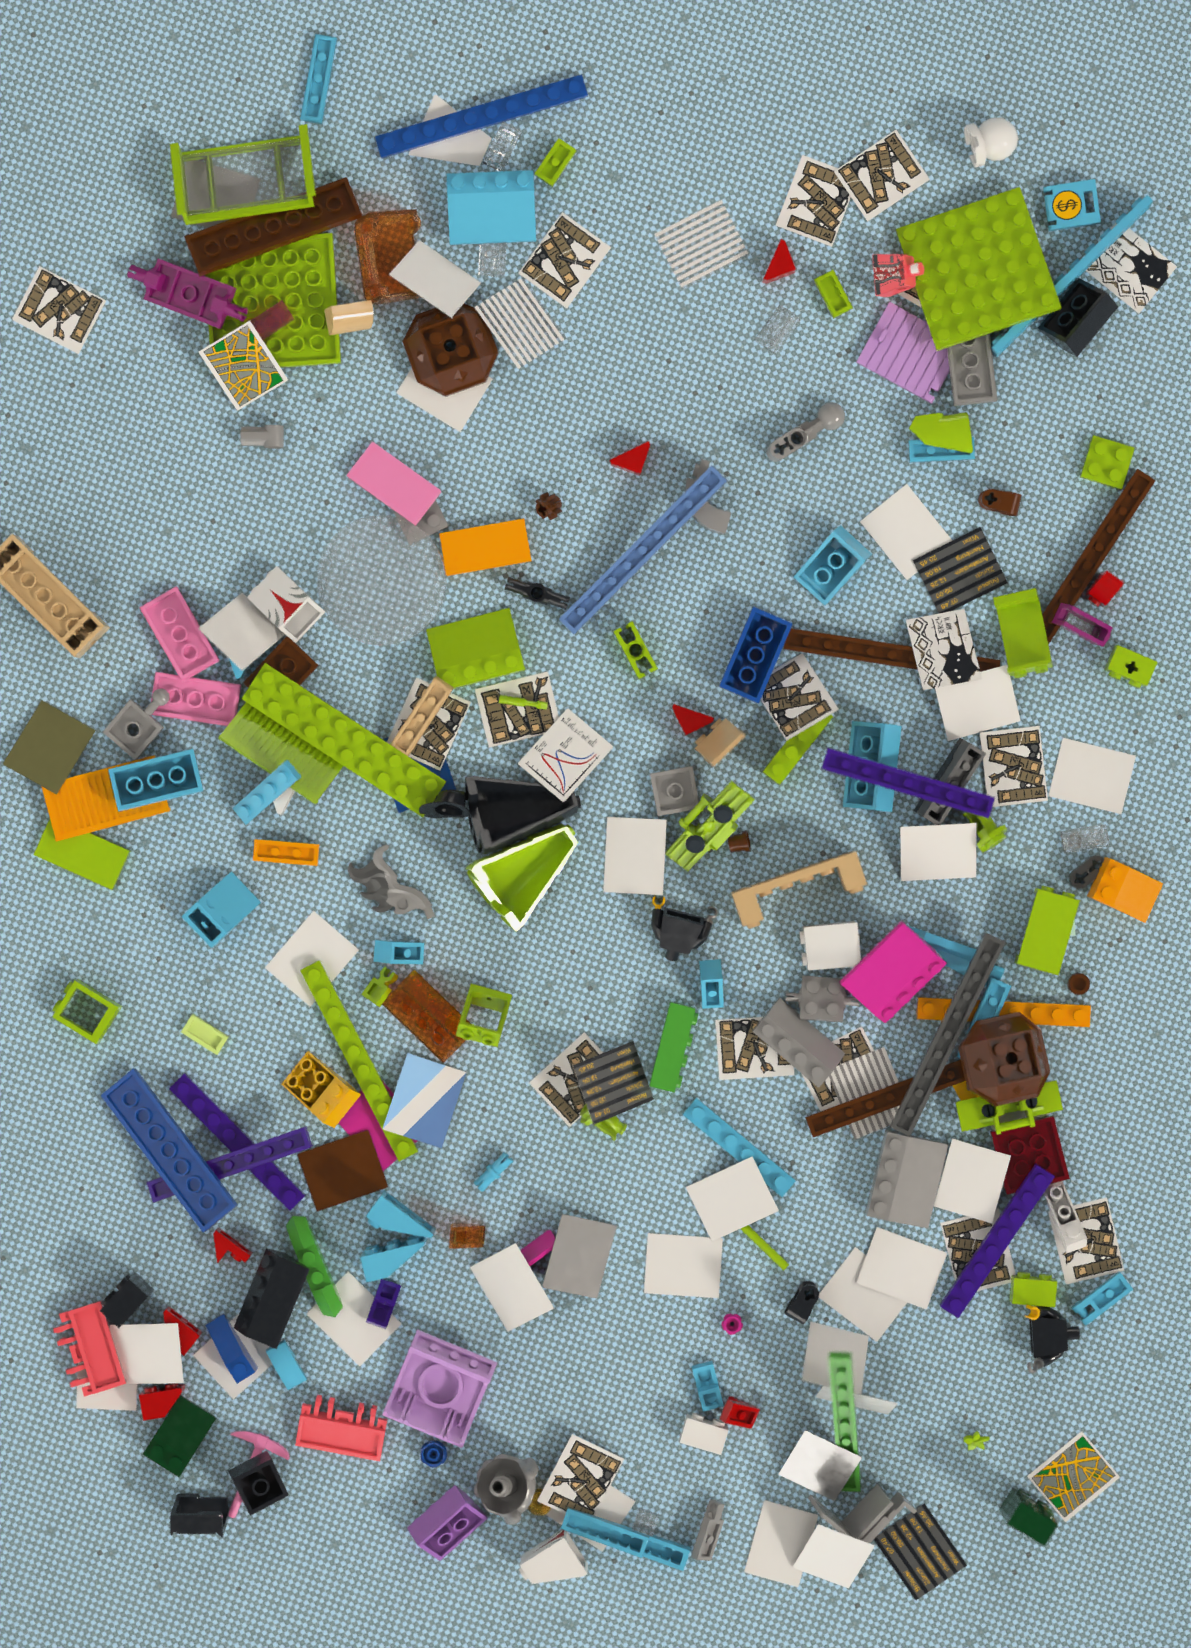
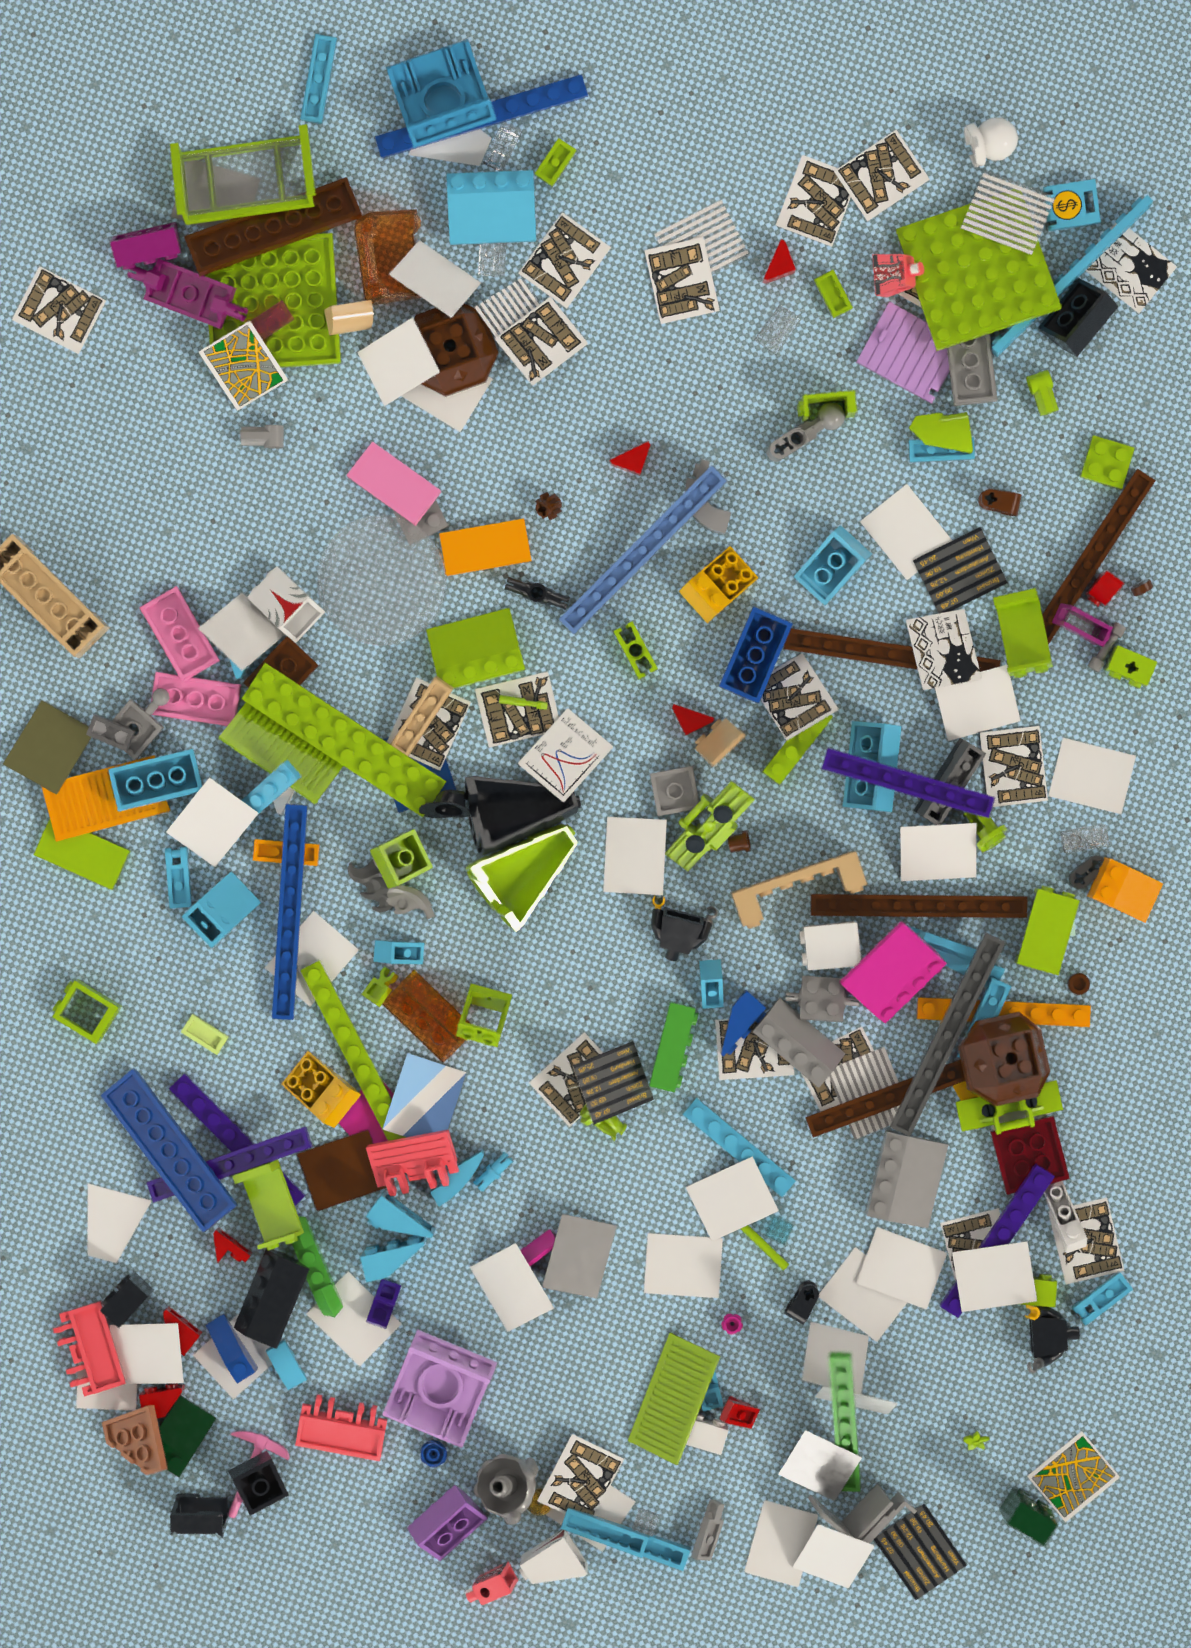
clear orange slope [449,1222,485,1249] -> none
white sticker [934,1139,1011,1223] -> none
none -> flat silver piece [86,714,135,751]
none -> white sticker [87,1184,152,1263]
none -> nougat plate [102,1405,167,1475]
none -> magenta slope [110,222,182,270]
none -> medium azure plate [165,847,192,909]
none -> white sticker [166,777,258,867]
none -> lime panel [232,1159,304,1251]
none -> blue plate [272,804,308,1020]
none -> white sticker [357,317,440,406]
none -> coral hinge [366,1129,459,1196]
none -> lime brick [370,829,433,889]
none -> dark azure panel [386,39,497,148]
none -> medium azure slope [430,1149,485,1207]
none -> coral torso [465,1561,518,1605]
none -> sticker [494,297,588,386]
none -> lime window [628,1332,720,1465]
none -> sticker [644,237,720,324]
none -> yellow slope [679,546,759,623]
none -> blue slope [720,990,766,1057]
none -> clear light blue plate [765,1215,794,1245]
none -> lime panel [797,390,857,422]
none -> reddish brown plate [810,894,1028,918]
none -> white sticker [952,1242,1037,1312]
none -> clear sticker [961,171,1056,255]
none -> lime piece [1026,370,1059,416]
none -> light grey bar [1088,622,1126,673]
none -> reddish brown tile [1131,579,1153,596]

